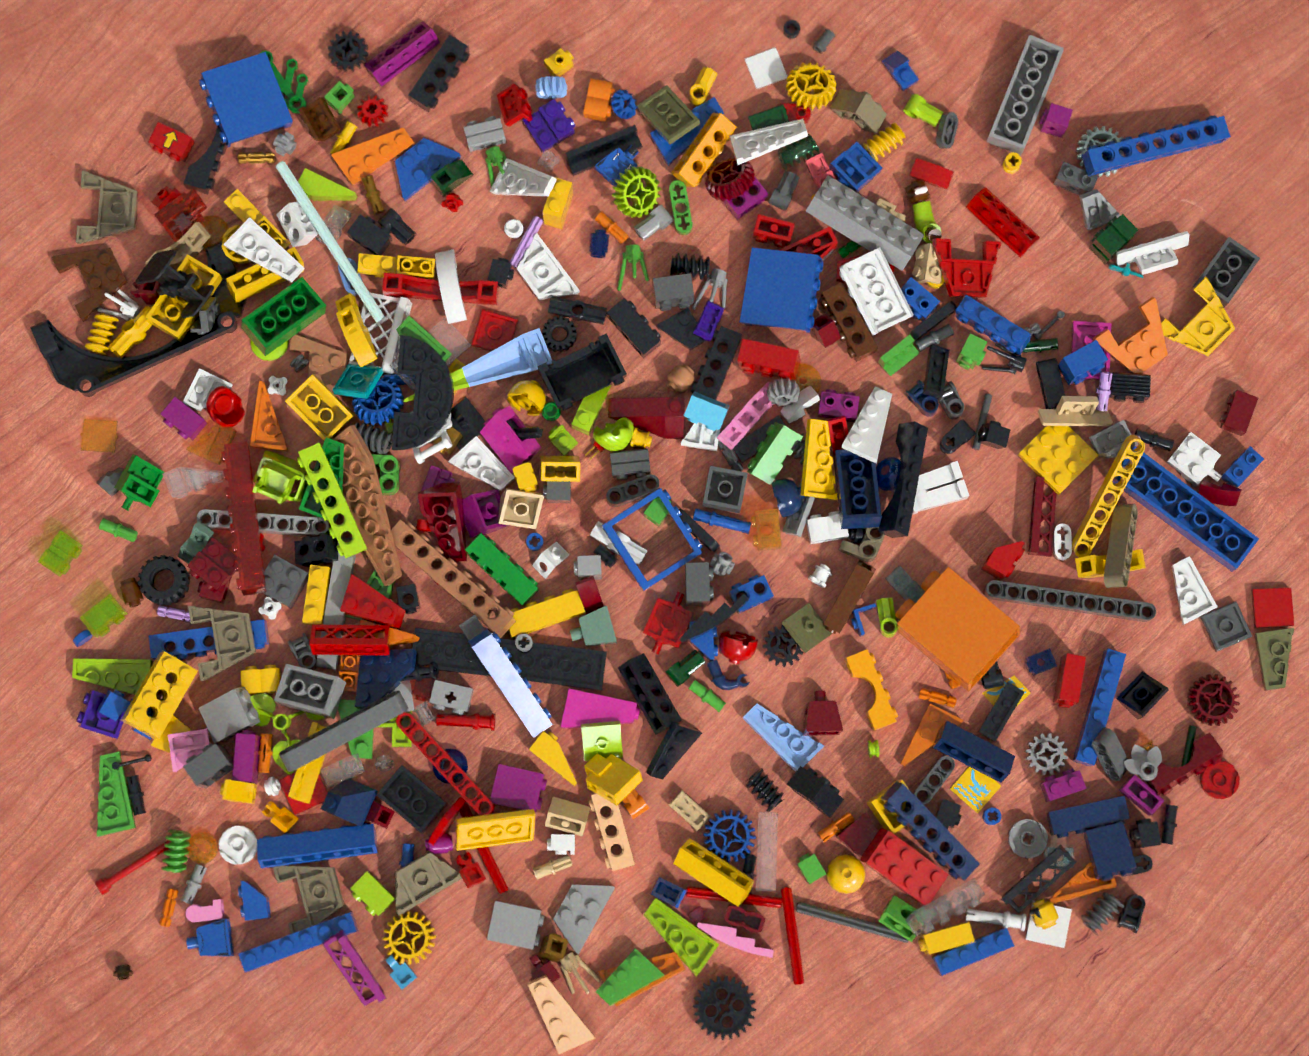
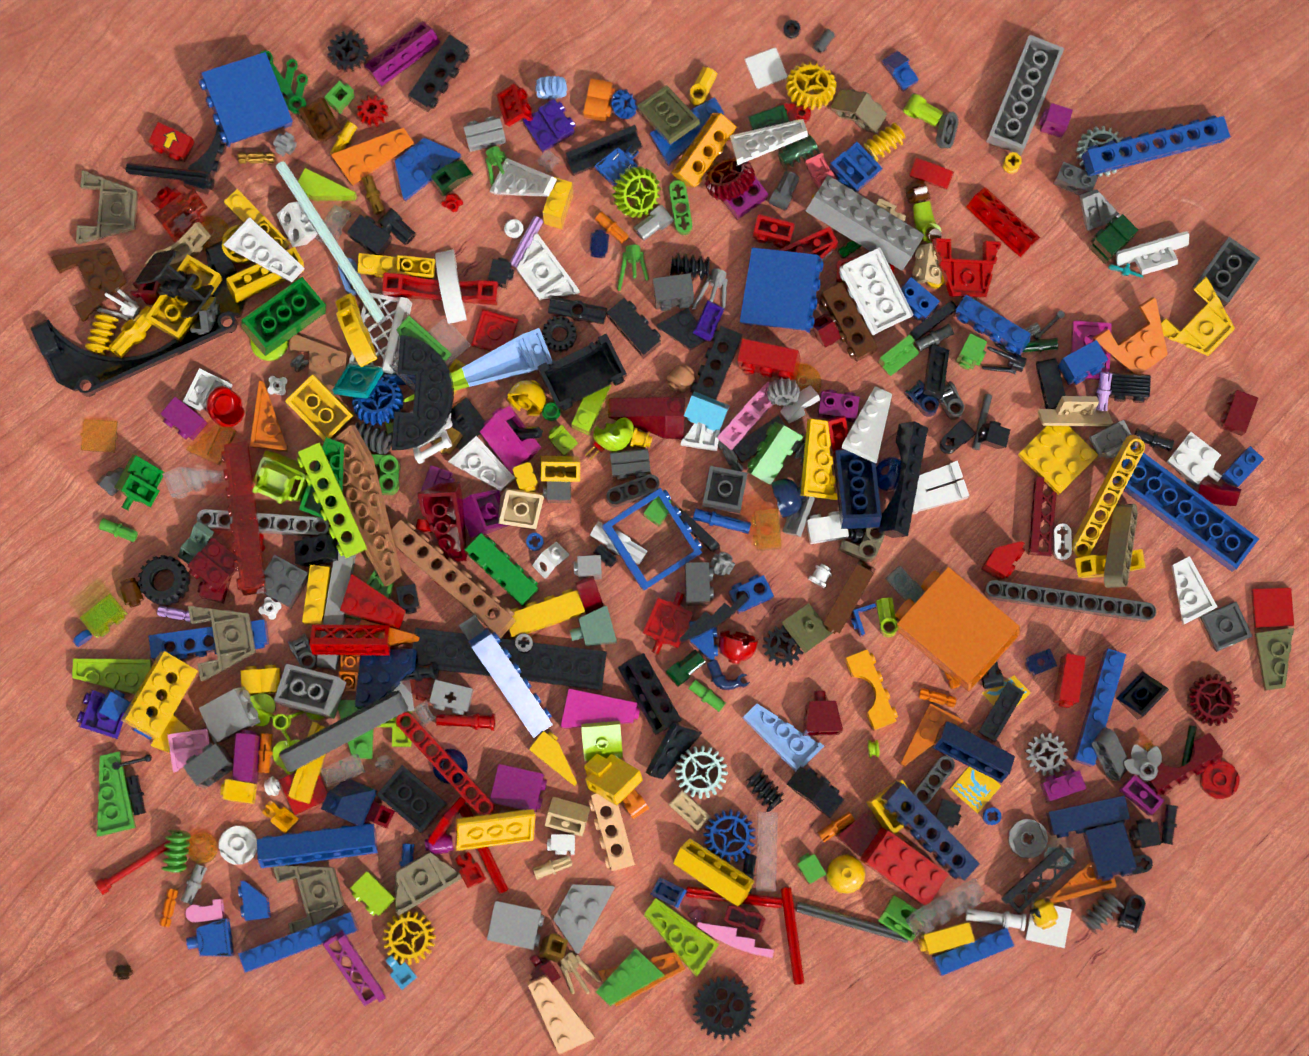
clear neon green brick [37,530,83,577] -> none
yellow brick [544,48,574,77] -> none
none -> black axle [125,163,211,183]
none -> light aqua gear [675,746,728,799]

